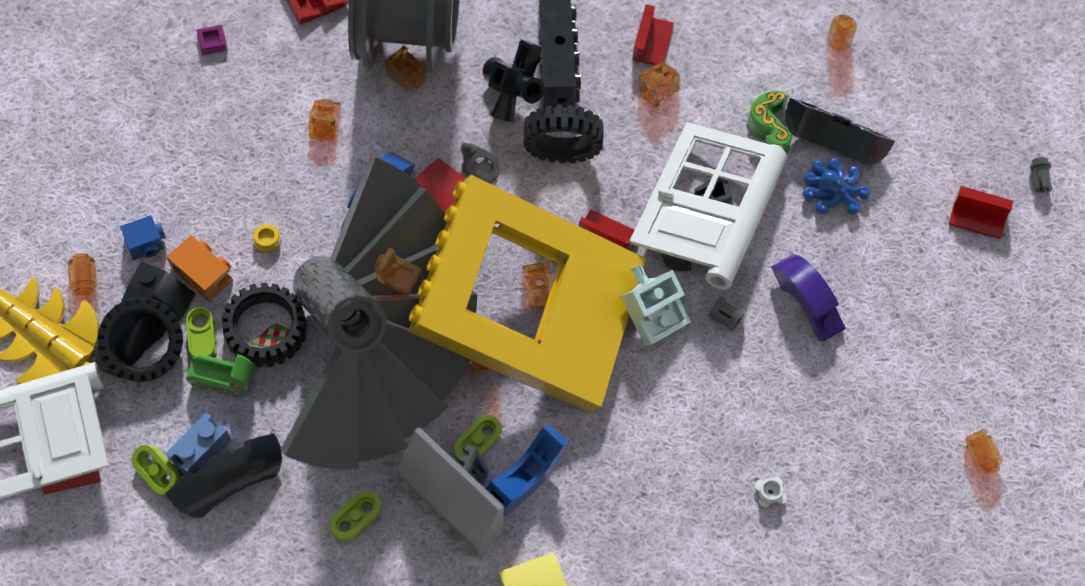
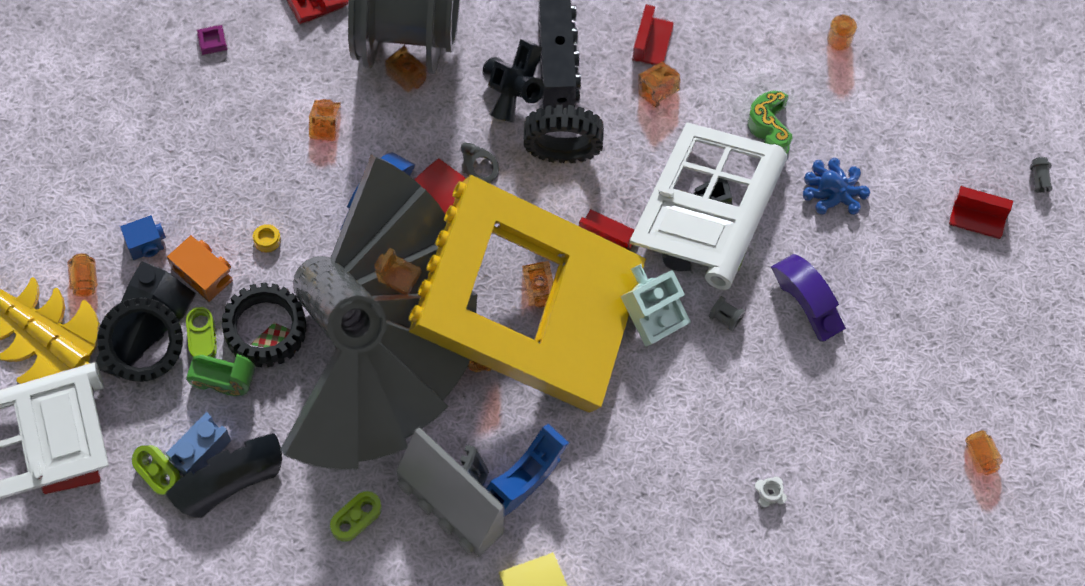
lime plate [454,415,502,465] -> none
black brick [785,97,895,166] -> none

